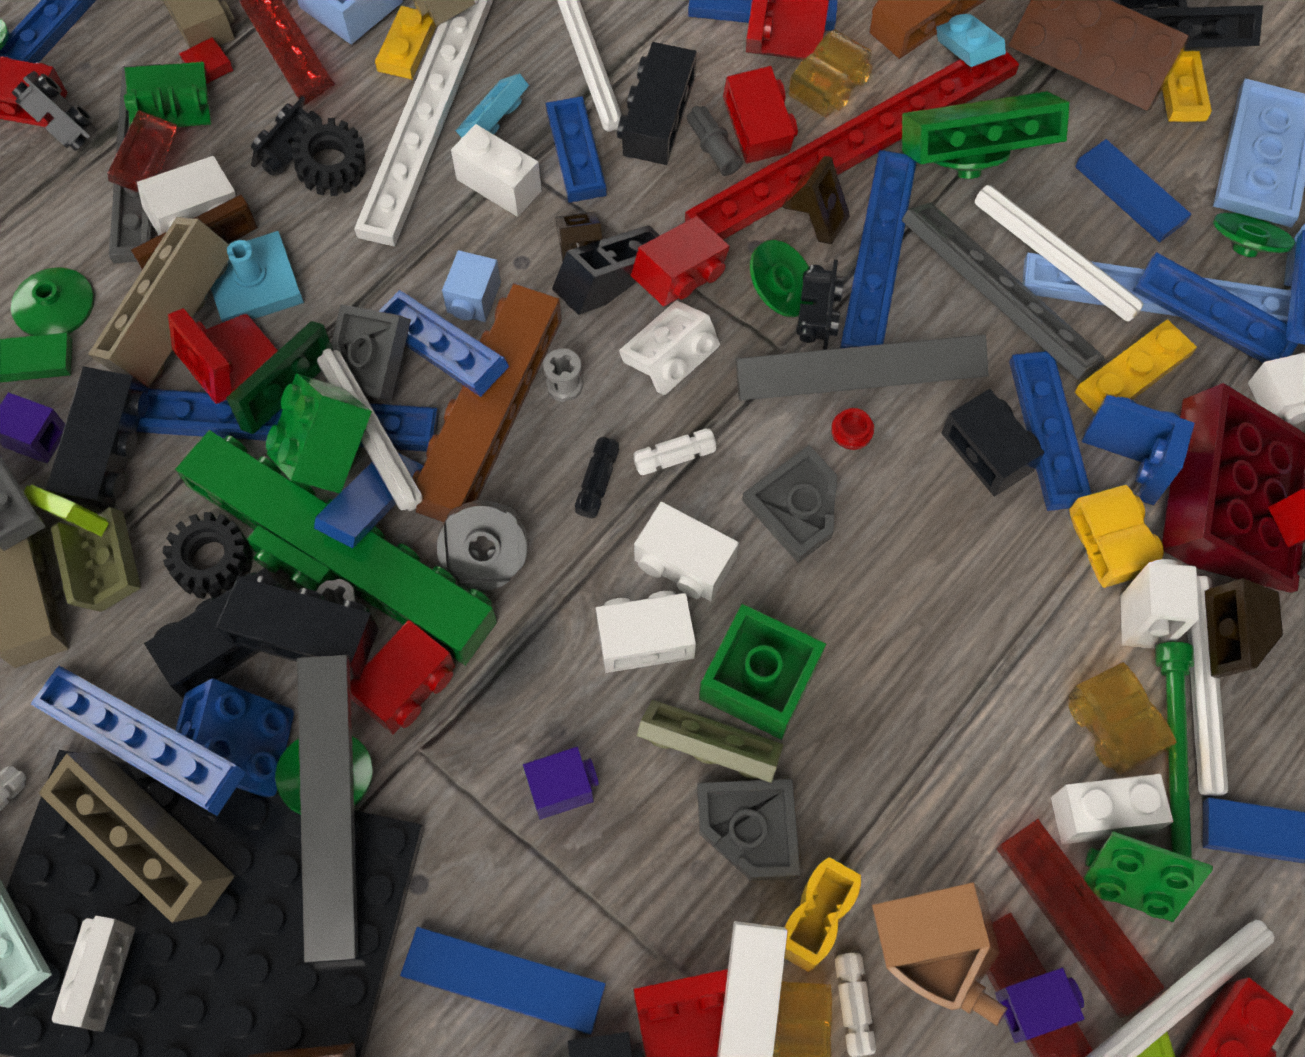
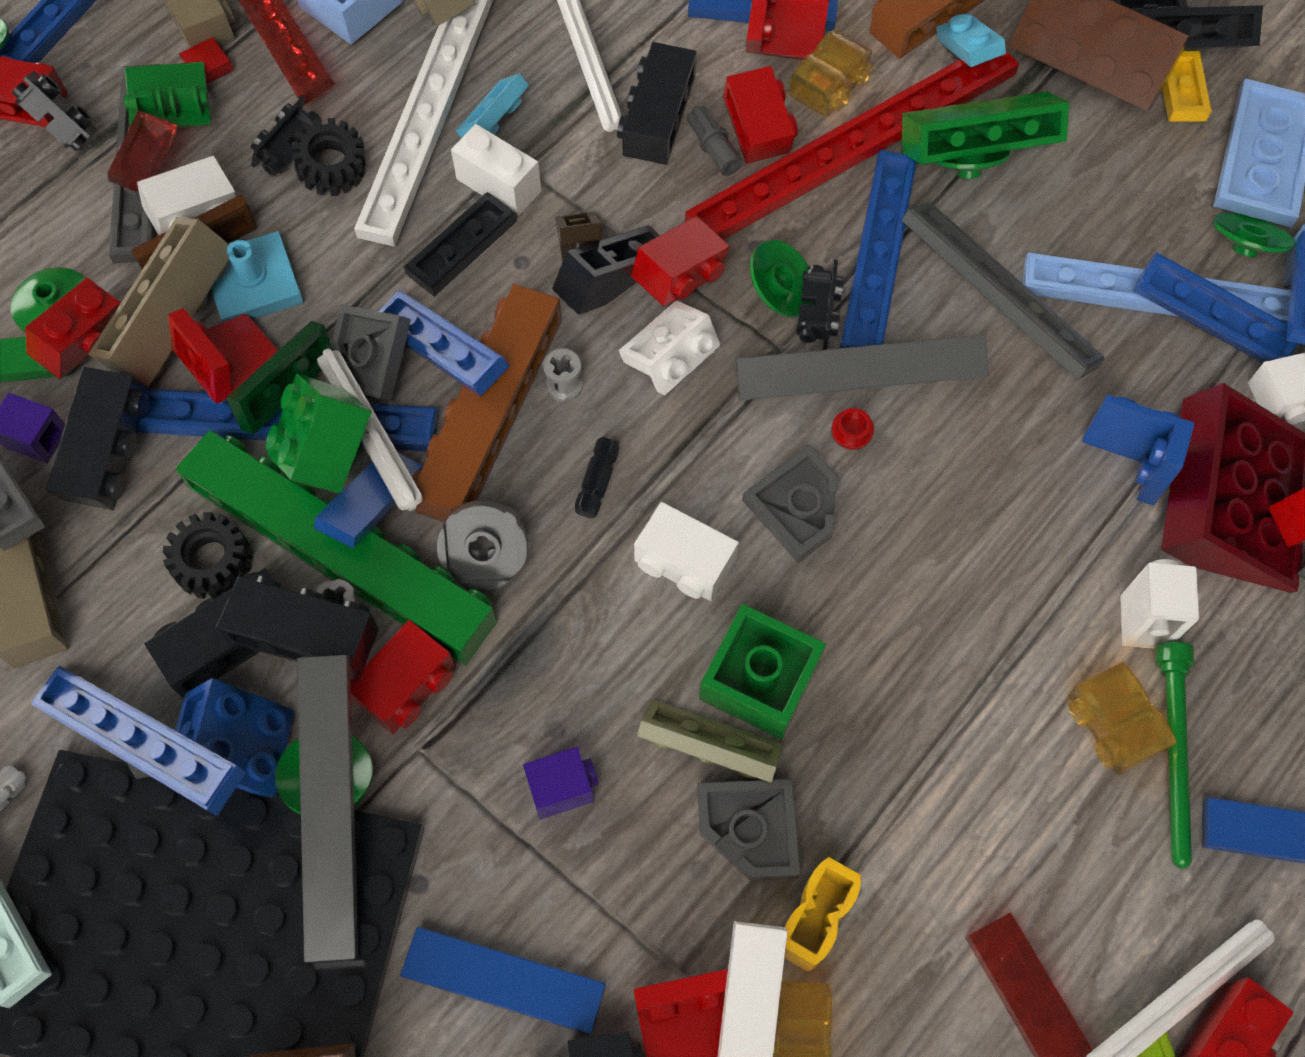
lime tile [24,484,109,537] -> none
dark tan brick [39,753,235,923] -> none
olive bracket [51,507,141,612] -> none
white bracket [52,915,135,1032] -> none
green plate [247,525,336,591] -> none
yellow plate [375,6,437,80] -> none
light blue brick [442,250,501,322] -> none
blue tile [545,96,607,203] -> none
white brick [596,591,696,673] -> none
white axle [634,428,716,475] -> none
dark brown slope [782,156,850,244] -> none
white axle [835,953,876,1057] -> none
medium nougat piece [872,882,1008,1026] -> none
black brick [941,389,1045,497] -> none
white axle [975,185,1144,322] -> none
dark purple brick [995,967,1085,1043] -> none
clear red plate [996,819,1165,1018] -> none
blue tile [1009,351,1092,511] -> none
white brick [1051,774,1173,845] -> none
yellow brick [1069,484,1164,588] -> none
yellow plate [1074,319,1197,414] -> none
blue tile [1075,139,1192,243] -> none
green hinge [1078,831,1213,922] -> none
white axle [1187,575,1228,797] -> none
dark brown slope [1204,578,1283,678] -> none
none -> red brick [25,277,121,380]
none -> black tile [404,192,517,297]

